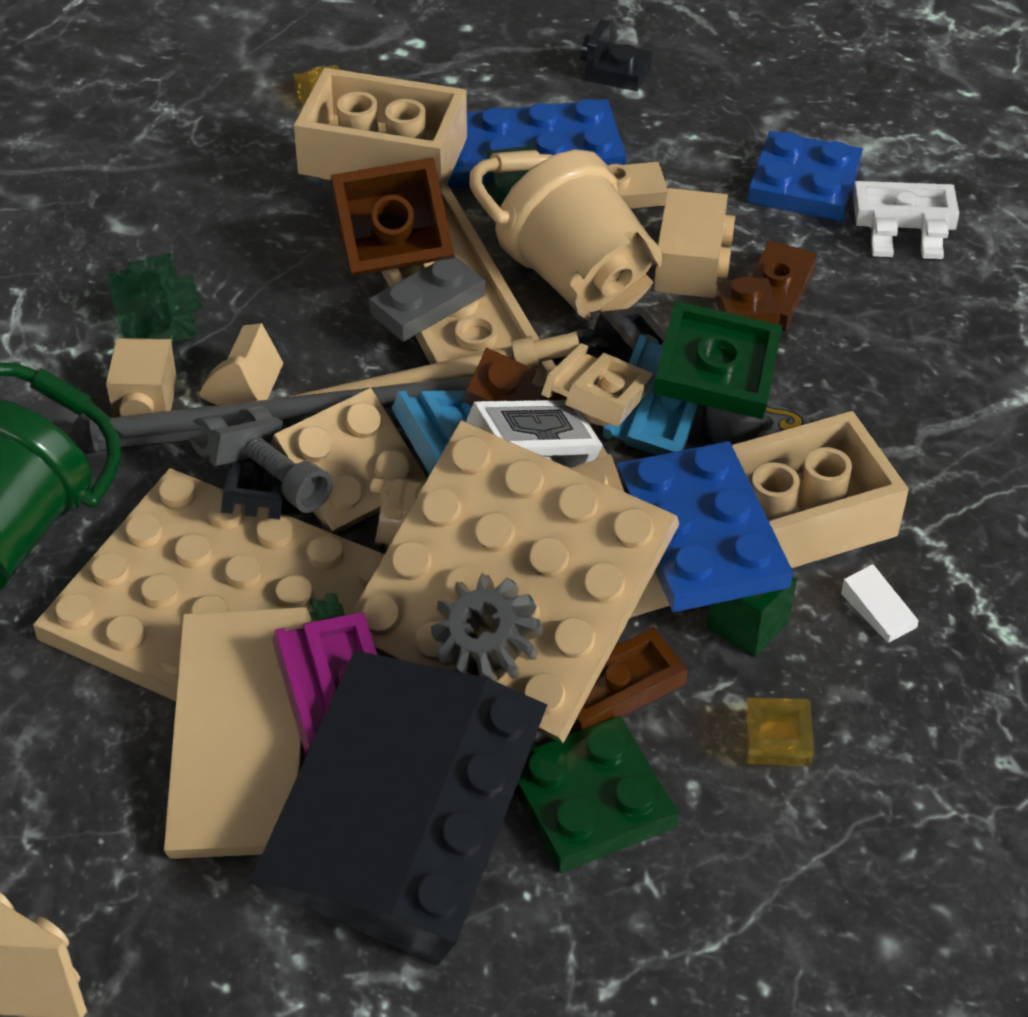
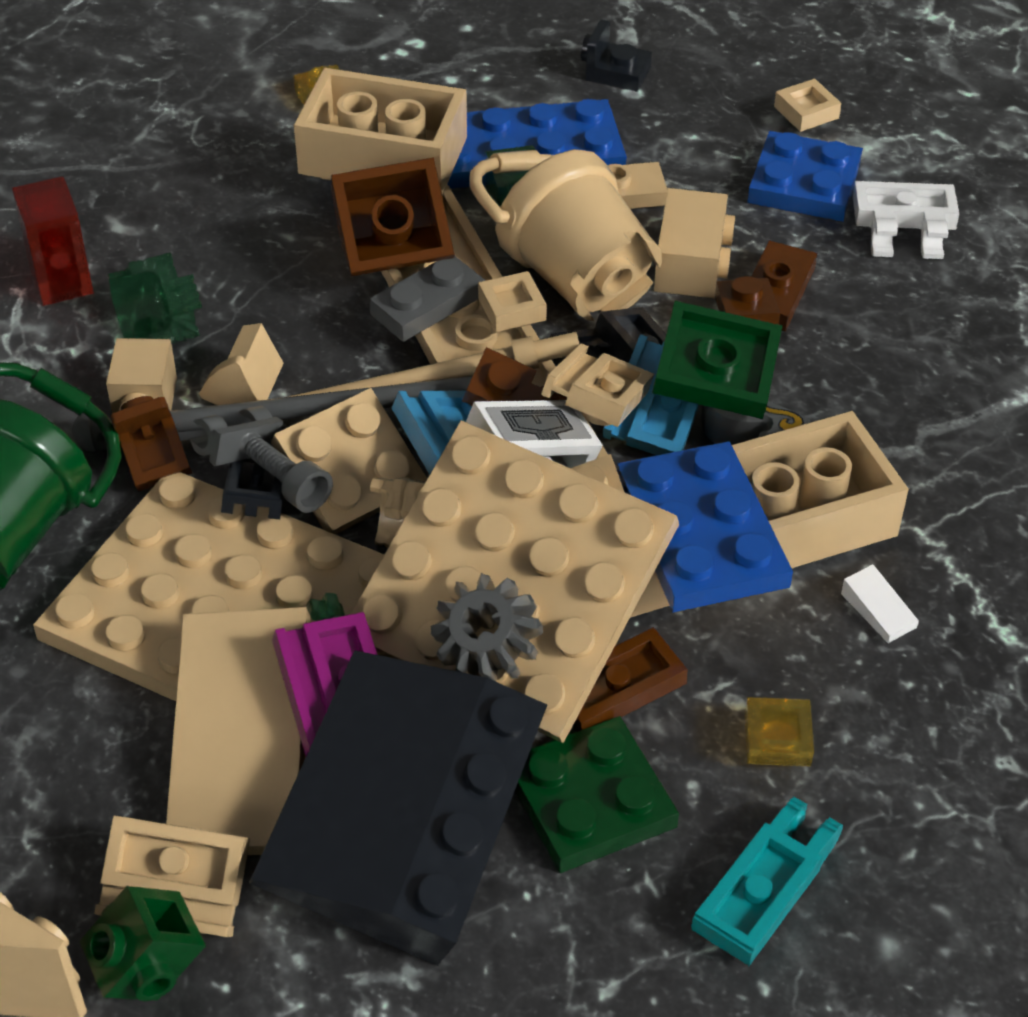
dark green panel [706,576,797,658] -> none
none -> clear red brick [12,176,94,306]
none -> dark green brick [79,886,206,1001]
none -> tan plate [94,815,250,937]
none -> reddish brown bracket [110,396,192,492]
none -> tan plate [478,271,547,332]
none -> teal hinge [691,796,843,966]
none -> tan plate [774,79,841,132]

